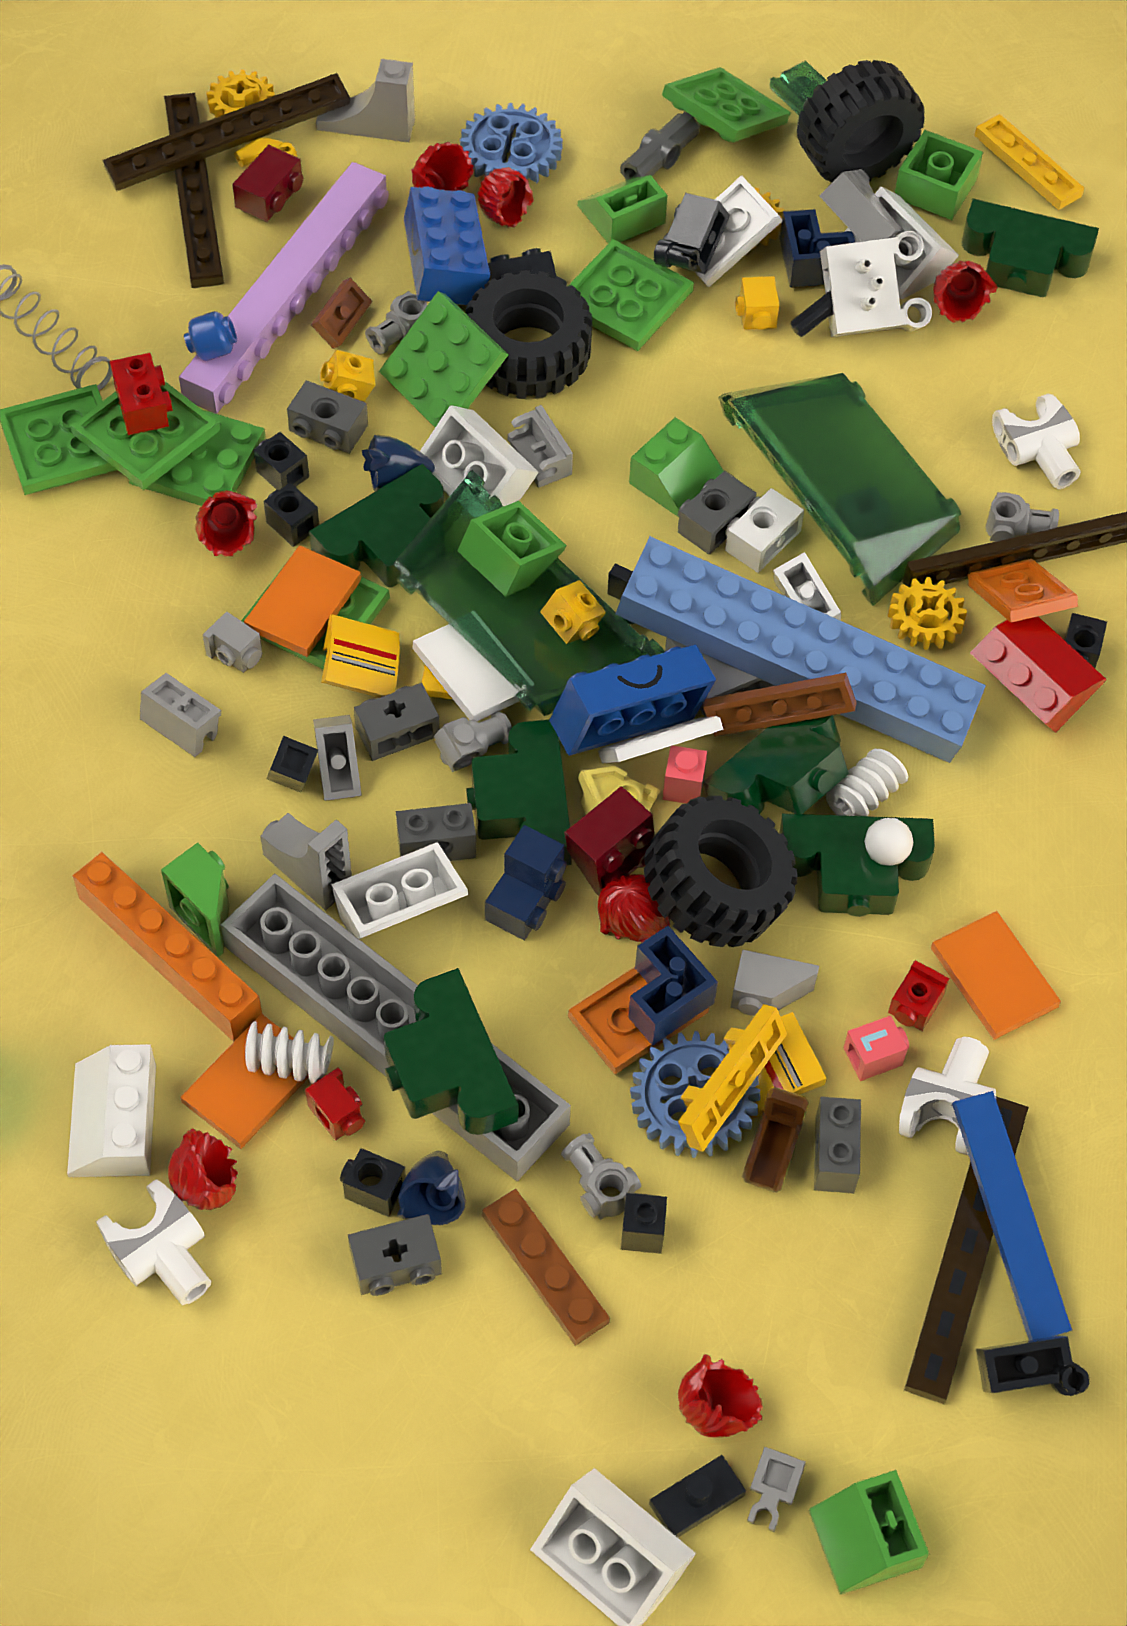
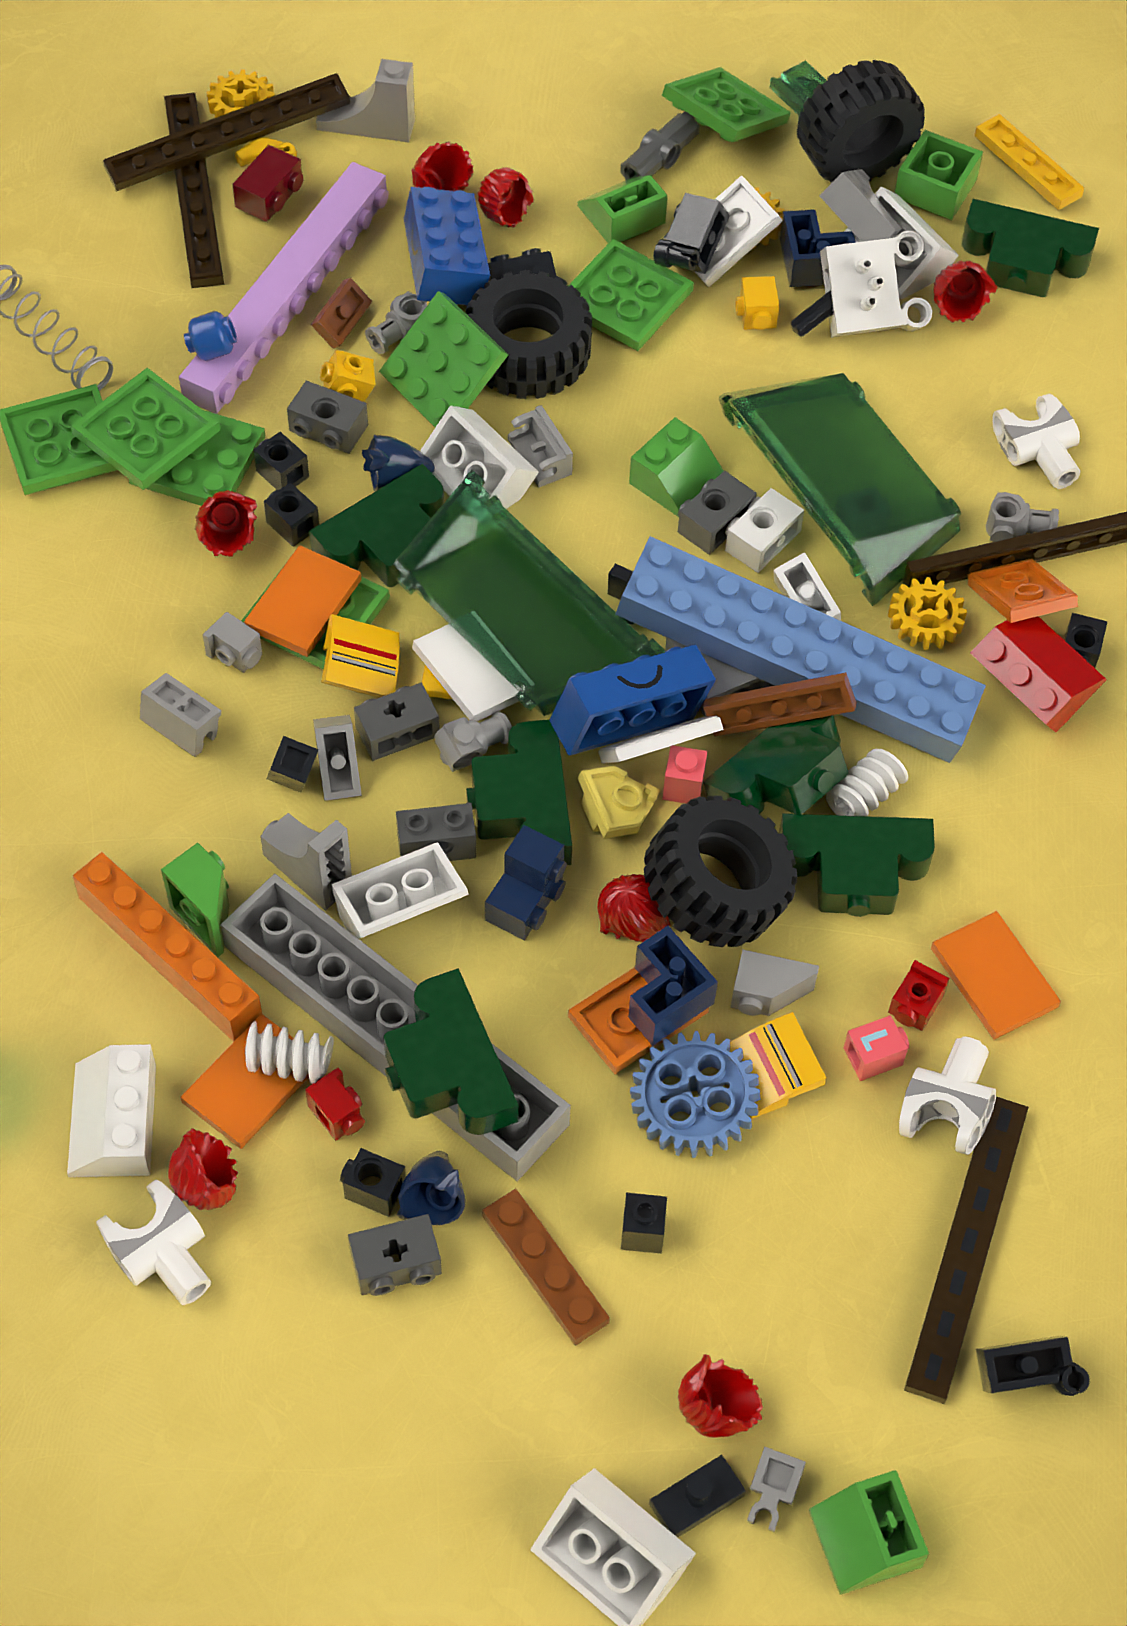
red brick [110,352,173,435] -> none
bright green slope [458,501,567,597] -> none
medium blue gear [460,103,562,183] -> none
yellow brick [540,580,606,644] -> none
light grey connector [562,1133,641,1220] -> none
dark red slope [564,786,655,896] -> none
yellow hinge [678,1004,787,1152] -> none
reddish brown animal [742,1087,809,1192] -> none
dark grey brick [814,1097,861,1194] -> none
white piece [864,818,914,865] -> none
blue tile [952,1091,1072,1340] -> none

